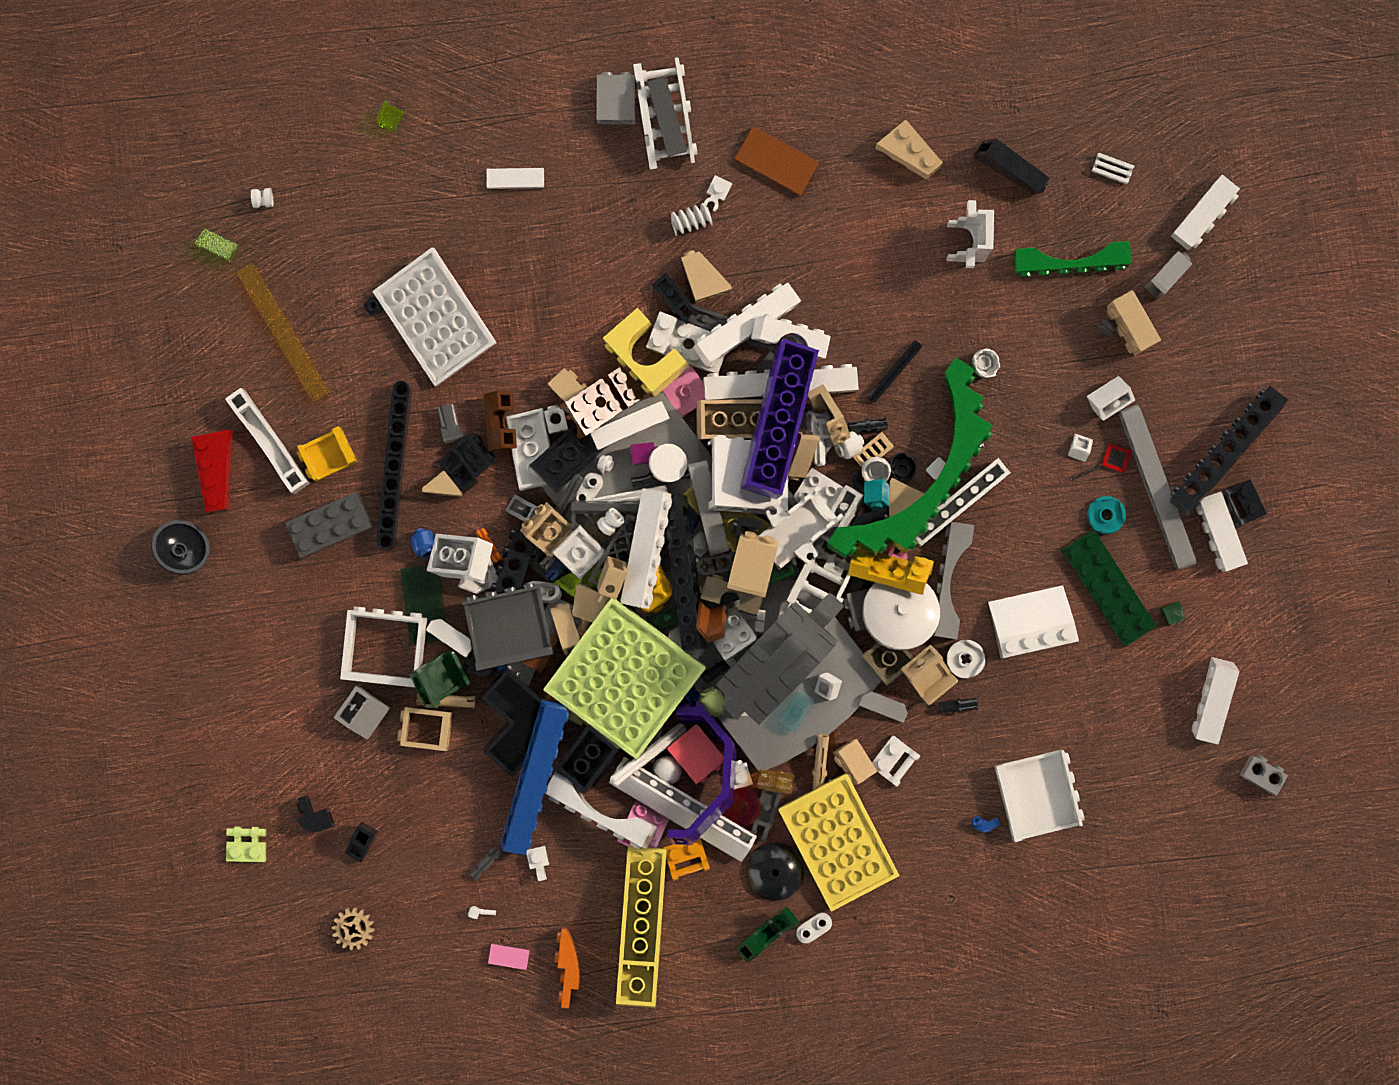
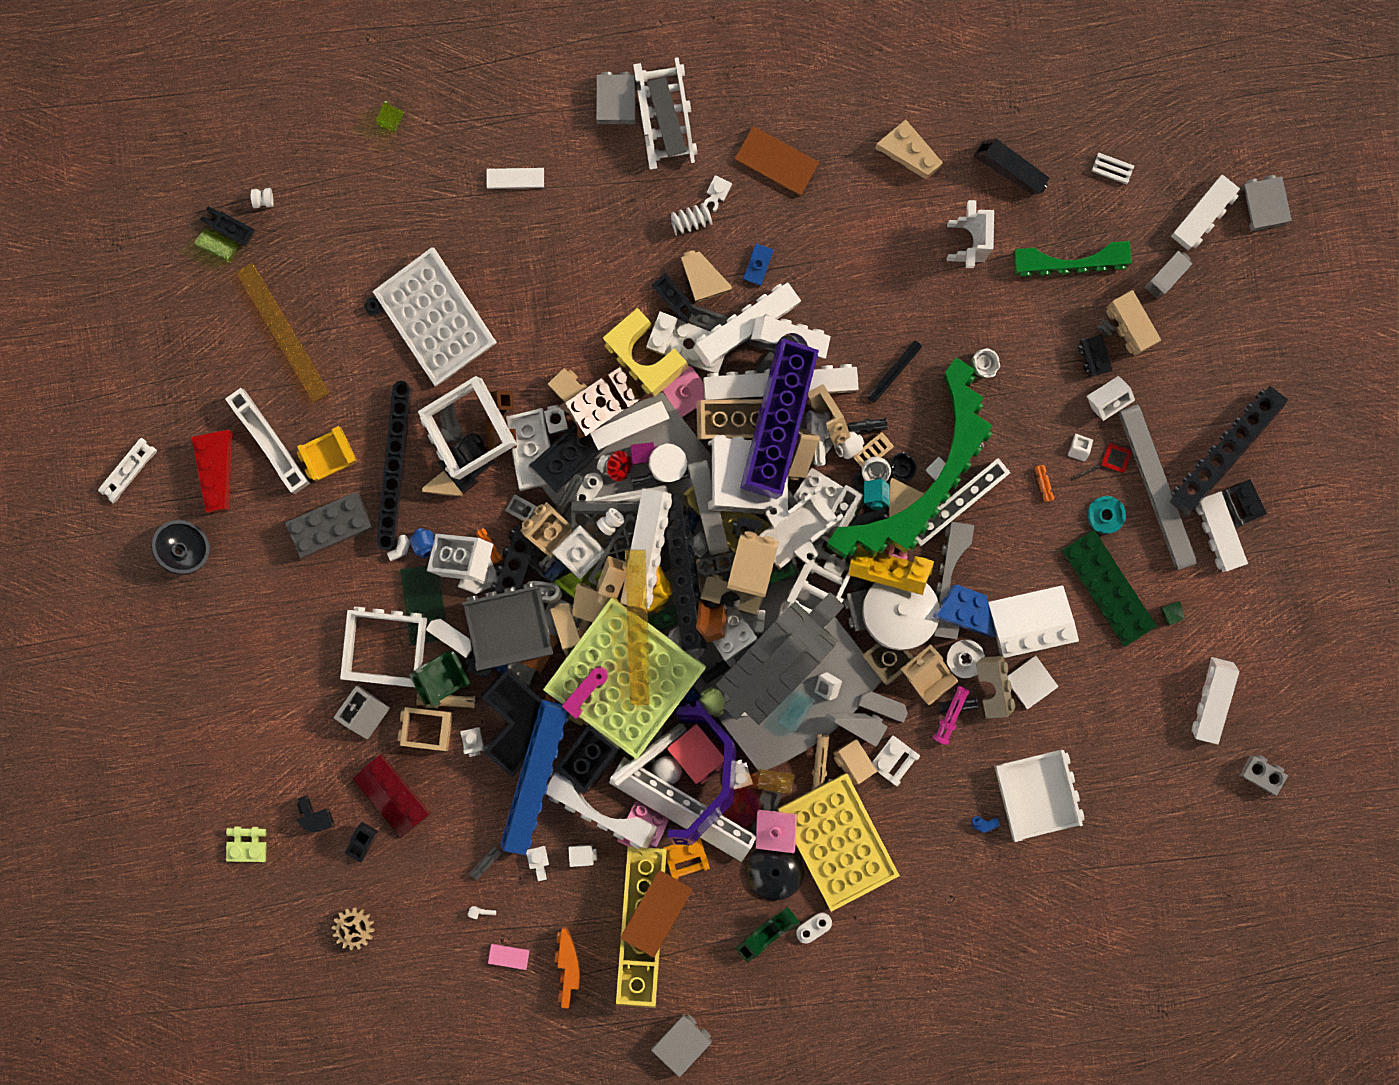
none -> white plate [98,438,157,503]
none -> black hinge [200,206,255,247]
none -> dark red slope [353,754,431,838]
none -> white arm [387,535,410,561]
none -> white window [418,376,517,479]
none -> white bracket [460,727,484,757]
none -> dark pink leg [562,666,609,719]
none -> white brick [569,844,597,867]
none -> red gear [607,451,633,482]
none -> dark orange tile [620,870,693,958]
none -> clear yellow tile [625,549,650,705]
none -> light grey panel [651,1014,712,1077]
none -> blue plate [743,244,774,286]
none -> bright pink plate [756,810,797,853]
none -> light grey slope [825,713,888,747]
none -> blue wing [933,585,996,638]
none -> dark pink pin [933,687,969,745]
none -> dark tan arch [976,656,1015,718]
none -> white tile [1008,656,1058,709]
none -> orange axle [1034,465,1054,502]
none -> black bracket [1078,334,1113,378]
none -> light grey panel [1241,175,1292,232]

